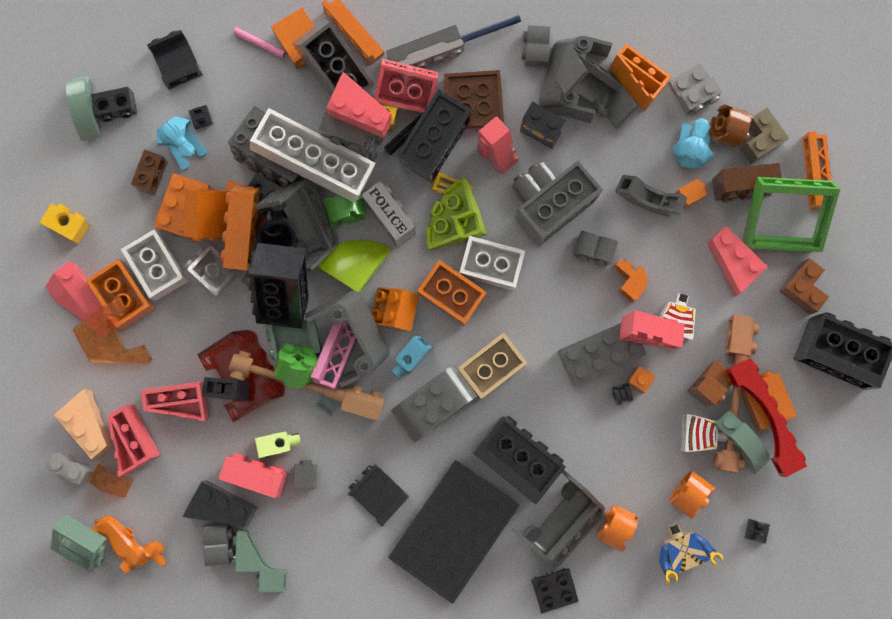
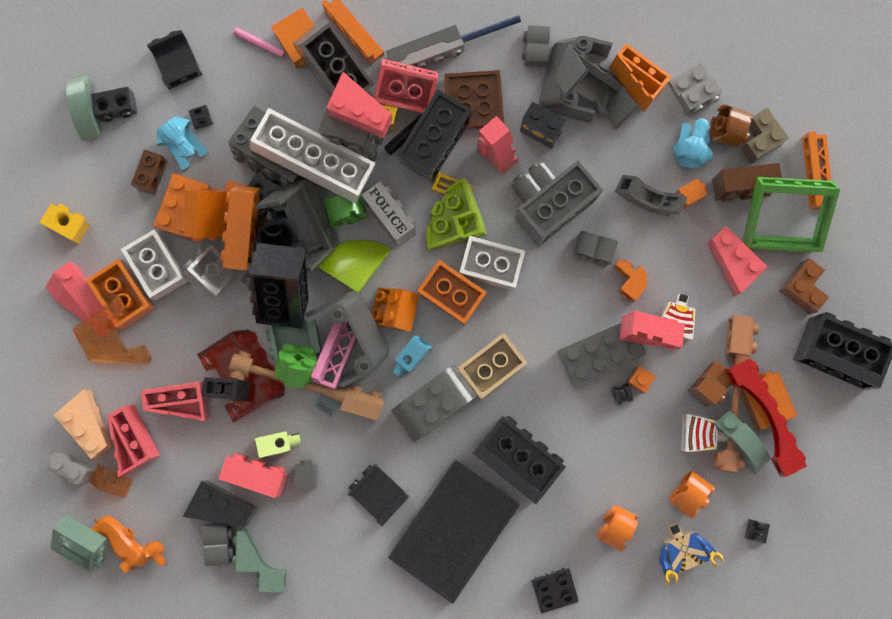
dark grey windscreen [511,470,605,568] -> none

